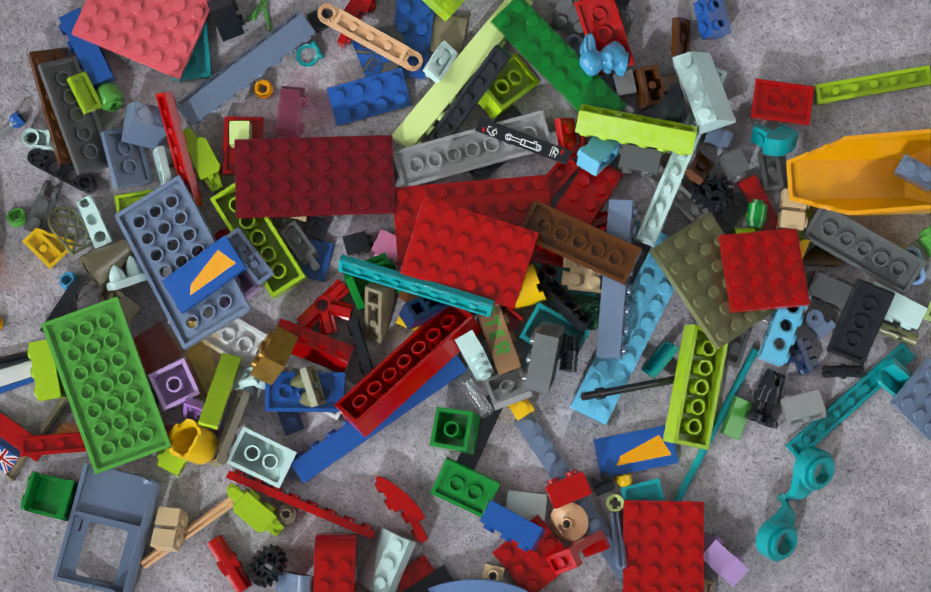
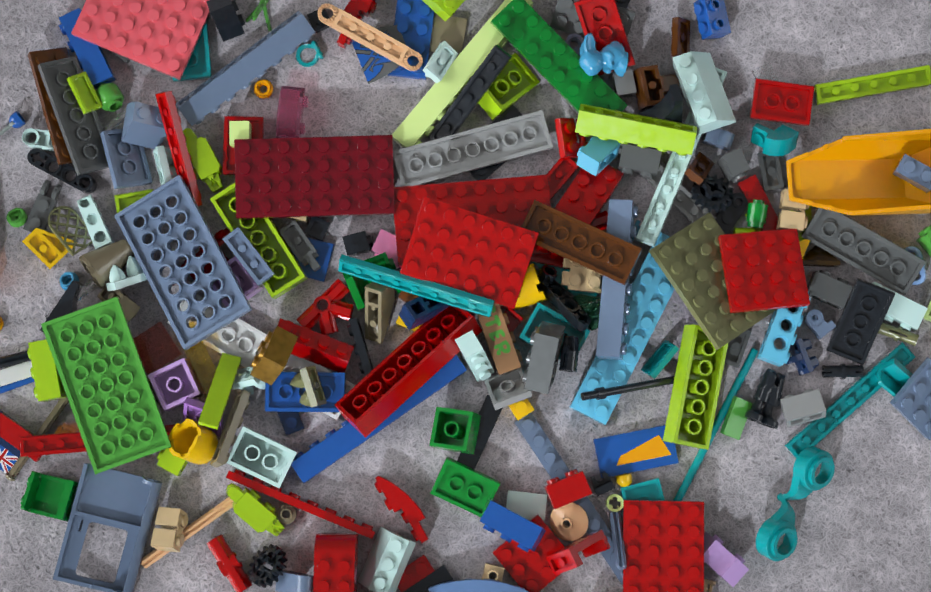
blue tile [162,235,248,314] -> none
blue plate [326,67,412,126] -> none
clear piece [460,378,494,418] -> none
black sticker [475,117,572,165] -> none

